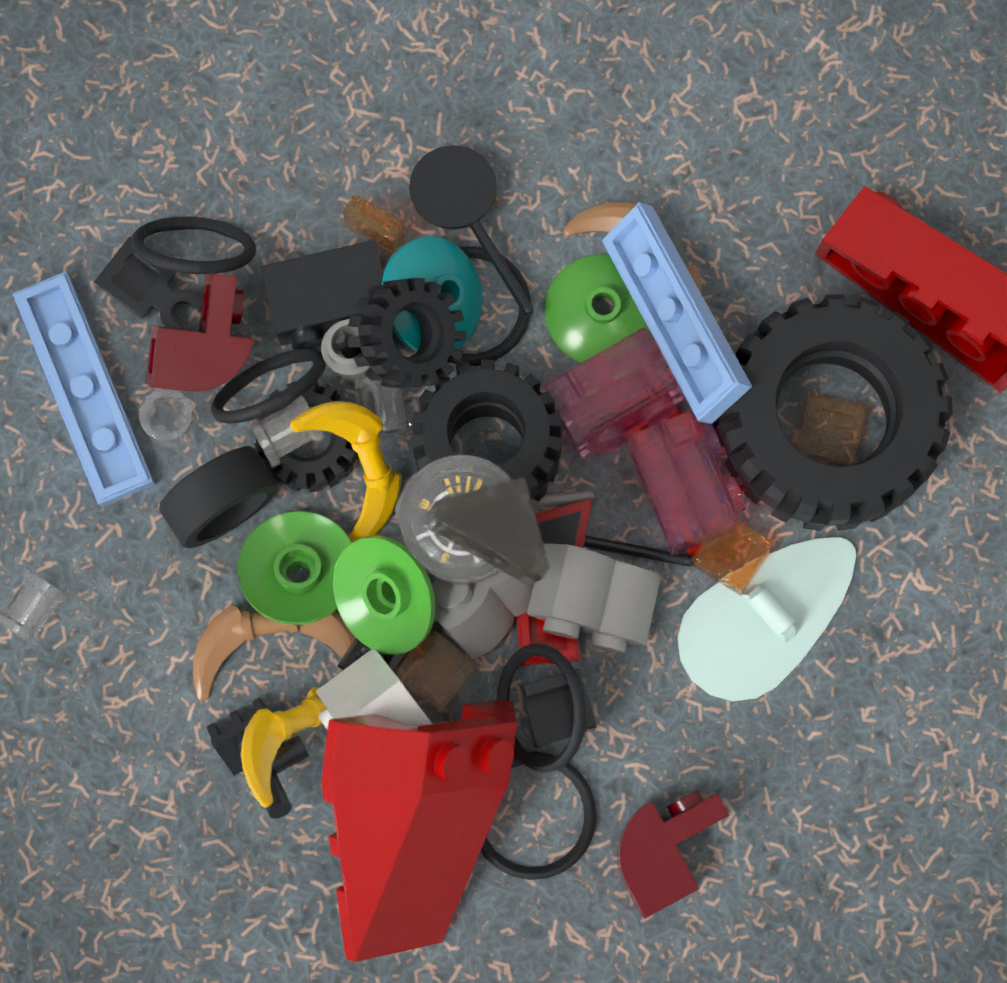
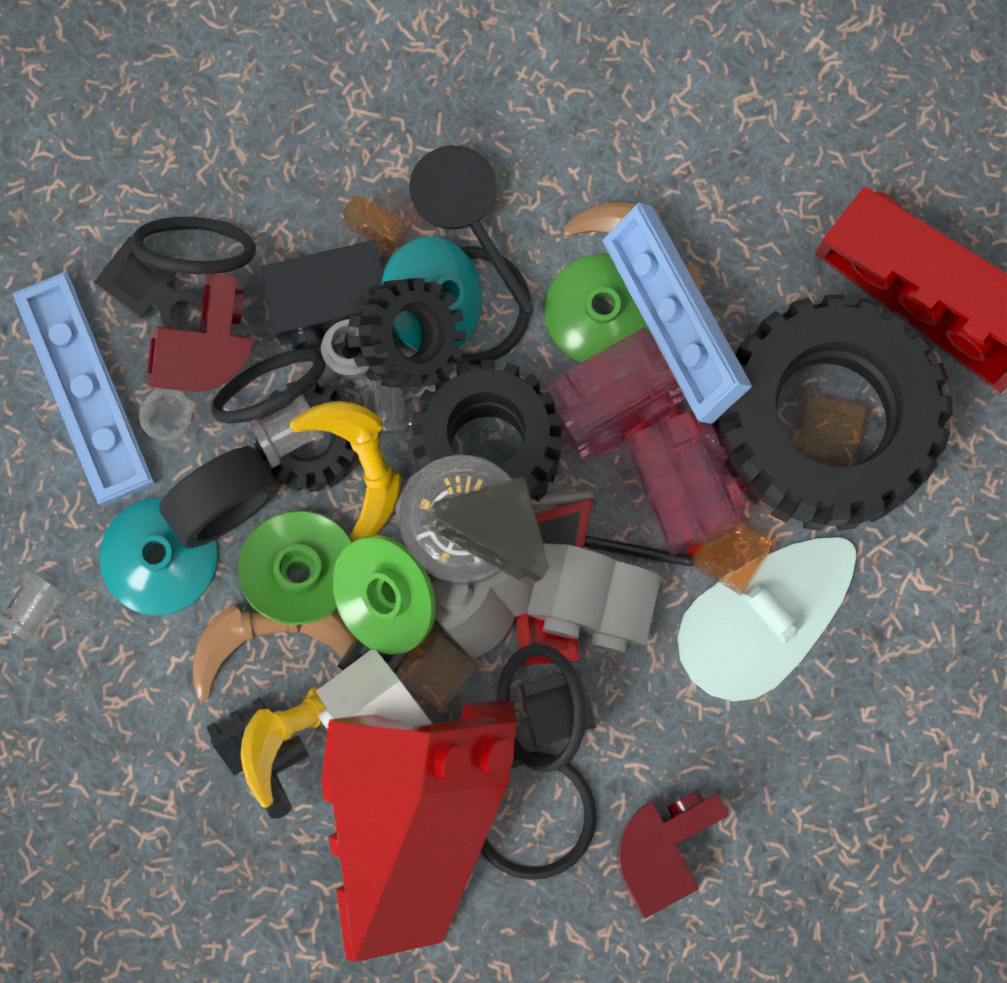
none -> teal dish [99,498,218,615]

